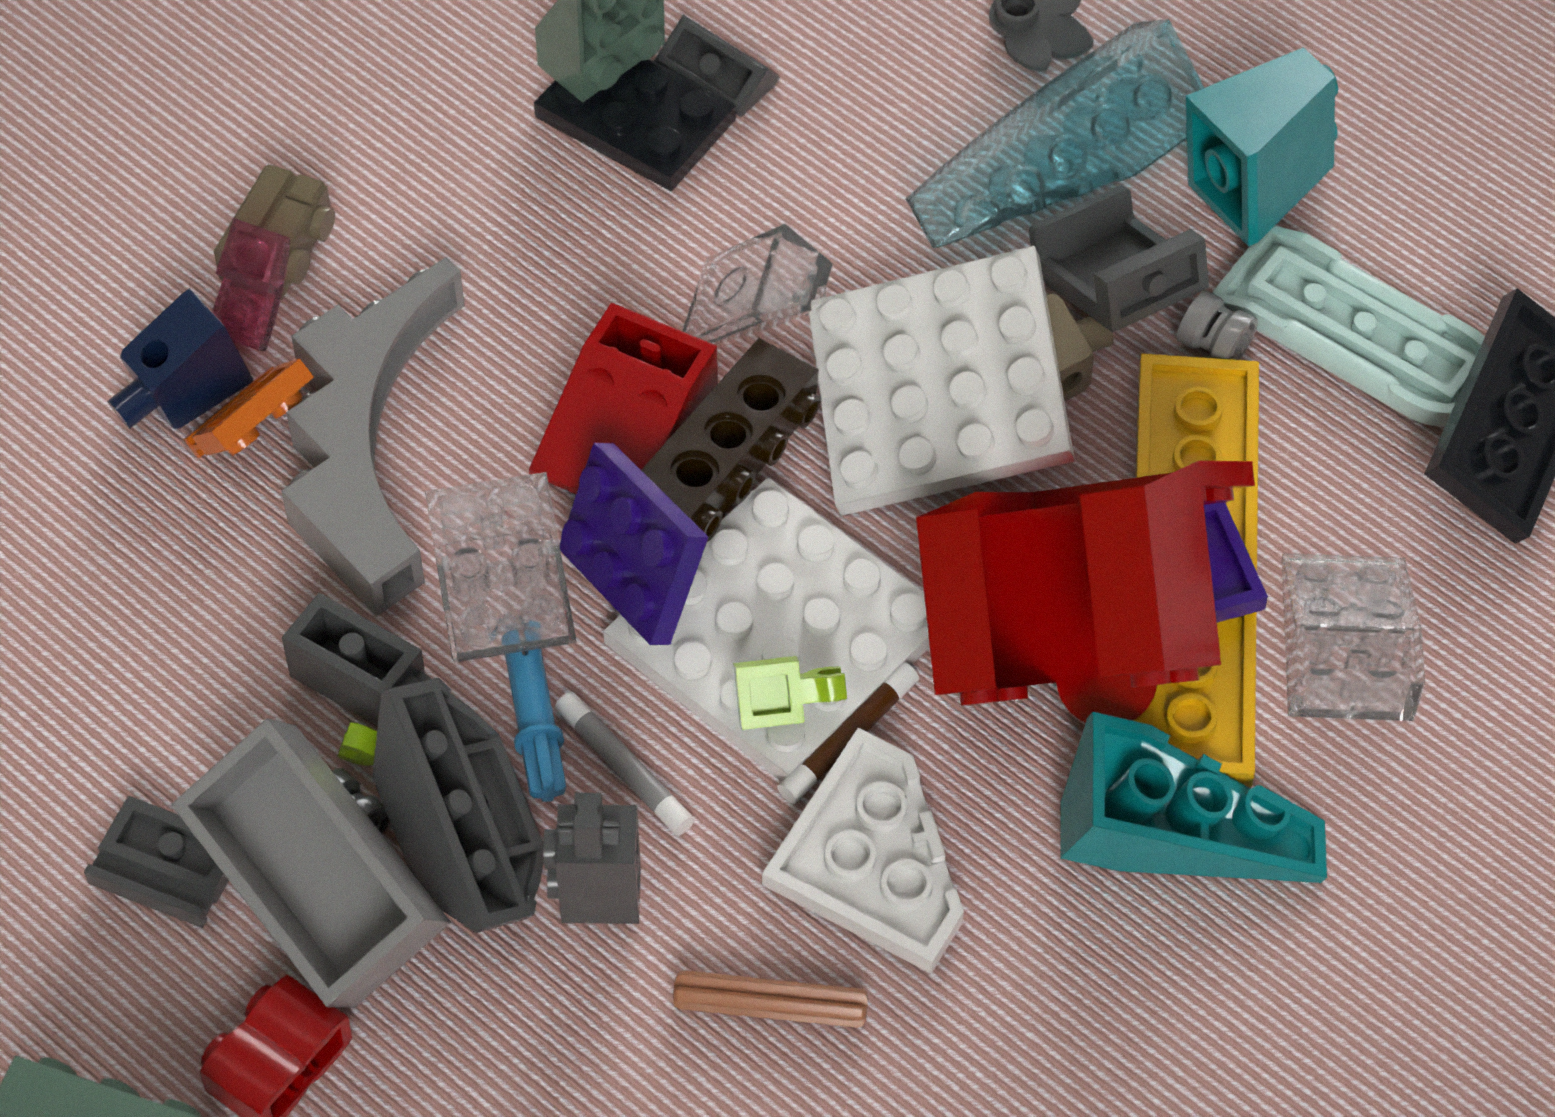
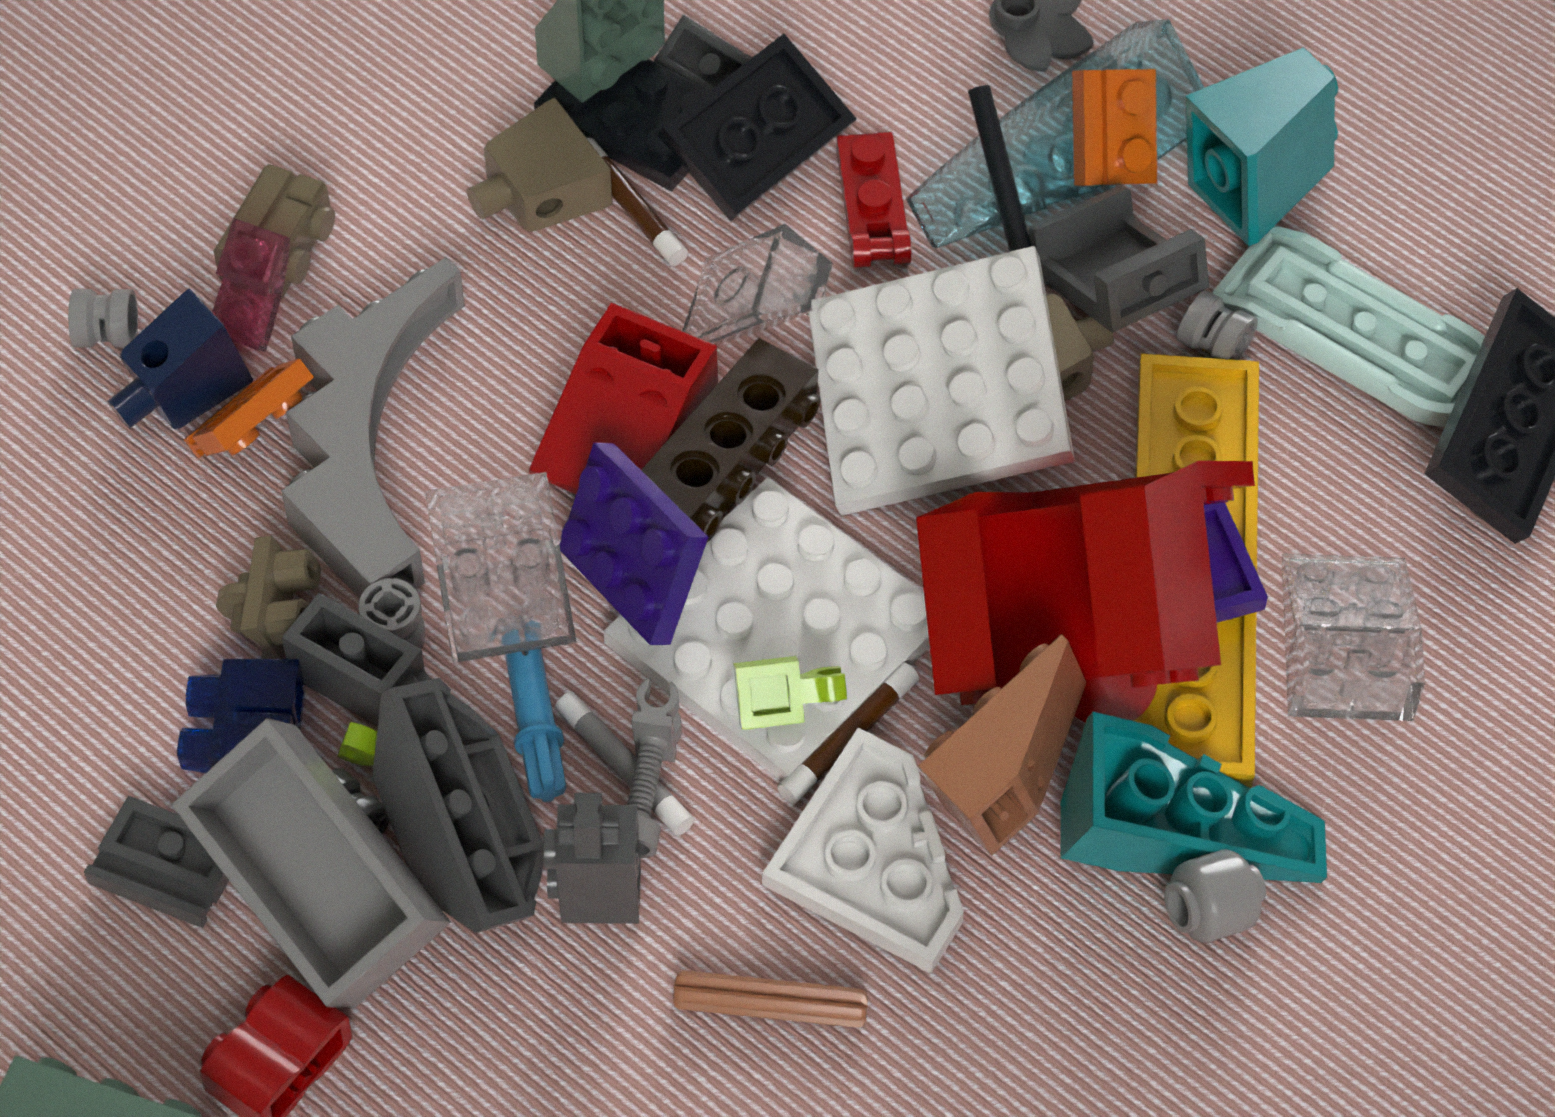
none -> light grey wheel [68,289,138,348]
none -> clear blue hips [177,659,306,773]
none -> dark tan hips [216,535,321,663]
none -> light grey wheel [358,578,426,649]
none -> dark tan torso [467,98,613,232]
none -> reddish brown bar [587,138,688,266]
none -> light grey bar [627,678,682,858]
none -> black plate [657,33,857,221]
none -> red plate [836,132,911,268]
none -> nougat slope [918,634,1087,856]
none -> black bar [968,85,1032,252]
none -> orange plate [1072,69,1157,186]
none -> light grey head [1164,849,1266,943]

